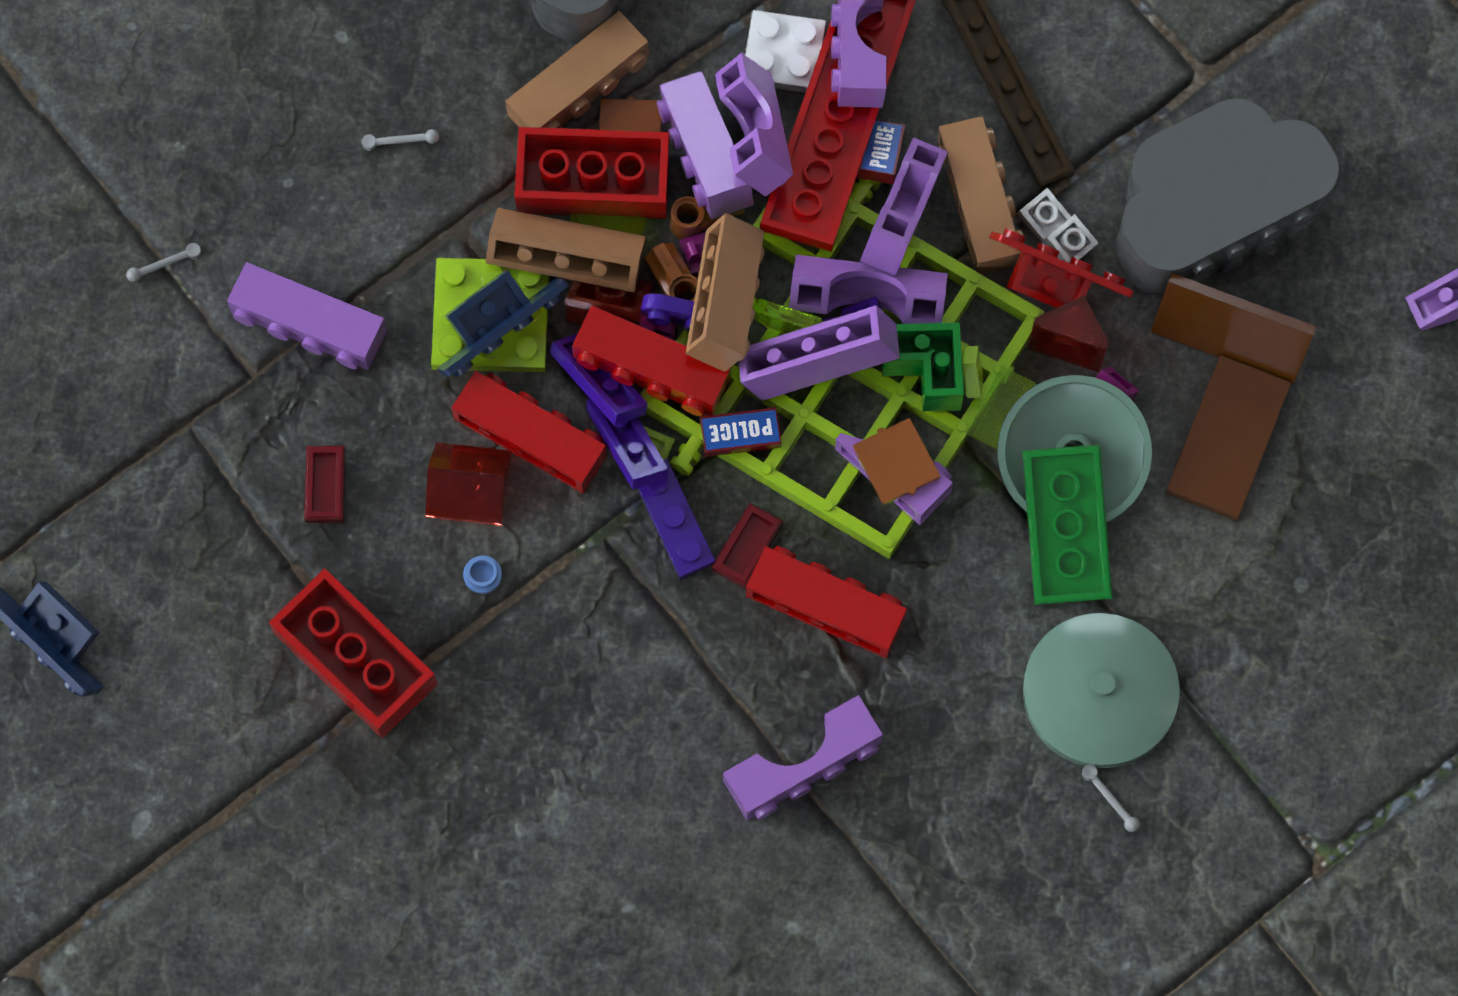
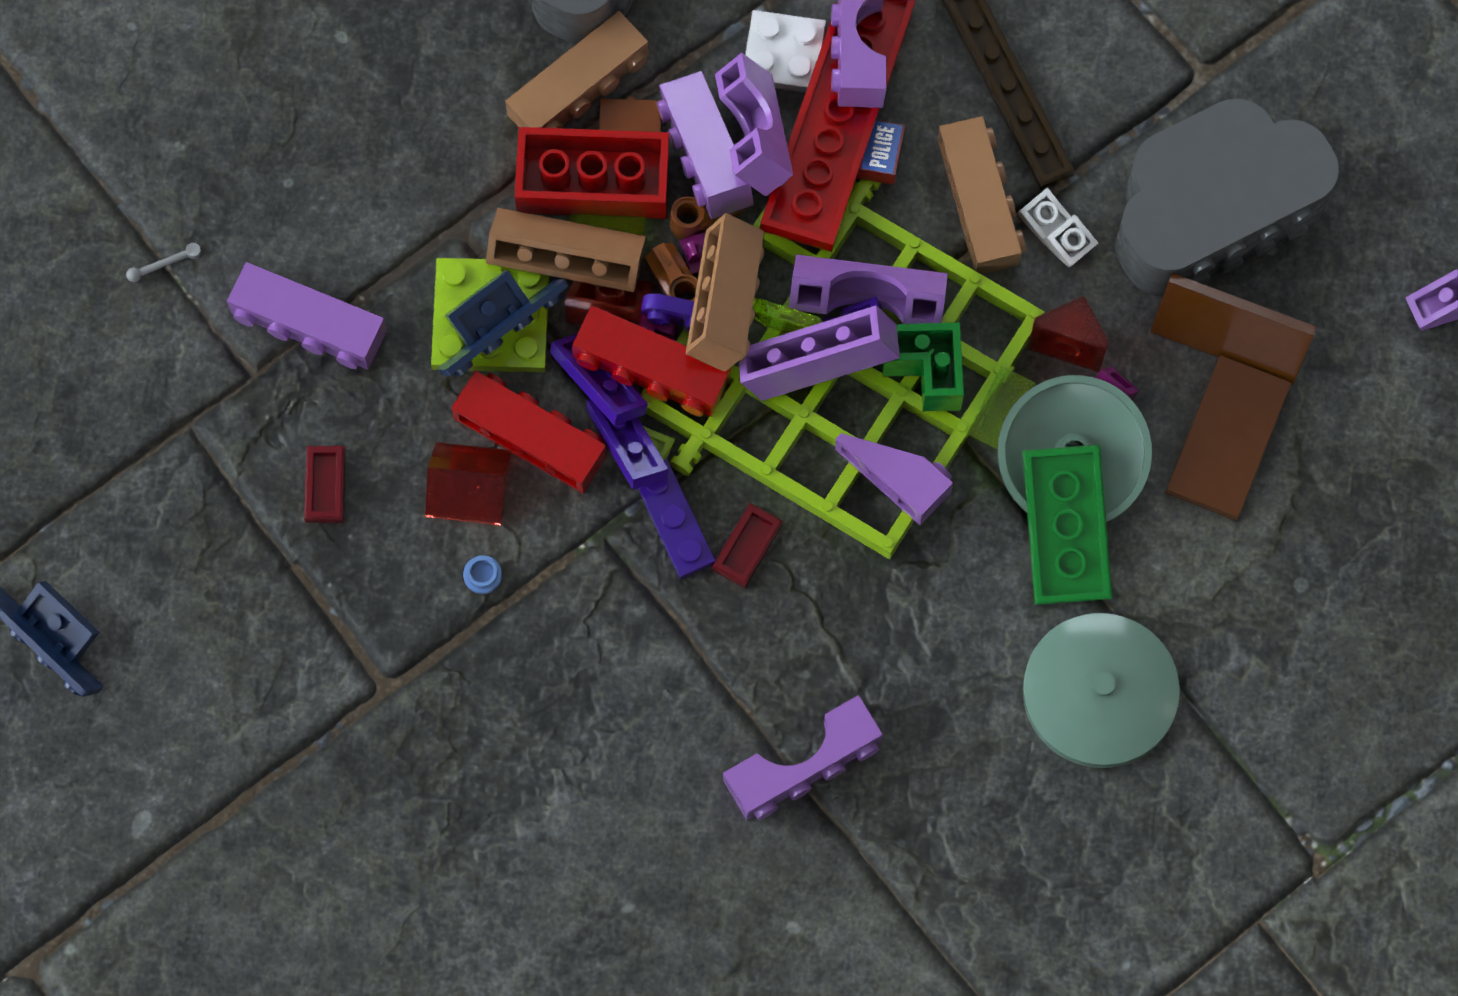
red brick [269,568,438,739] -> none
light grey hinge [361,129,439,151] -> none
tile [700,407,782,457] -> none
red brick [746,546,907,659] -> none
dark orange piece [852,418,941,506] -> none
medium lavender arch [860,137,948,276] -> none
lime tile [962,346,983,398] -> none
red bracket [989,228,1134,317] -> none
light grey hinge [1082,765,1140,832] -> none

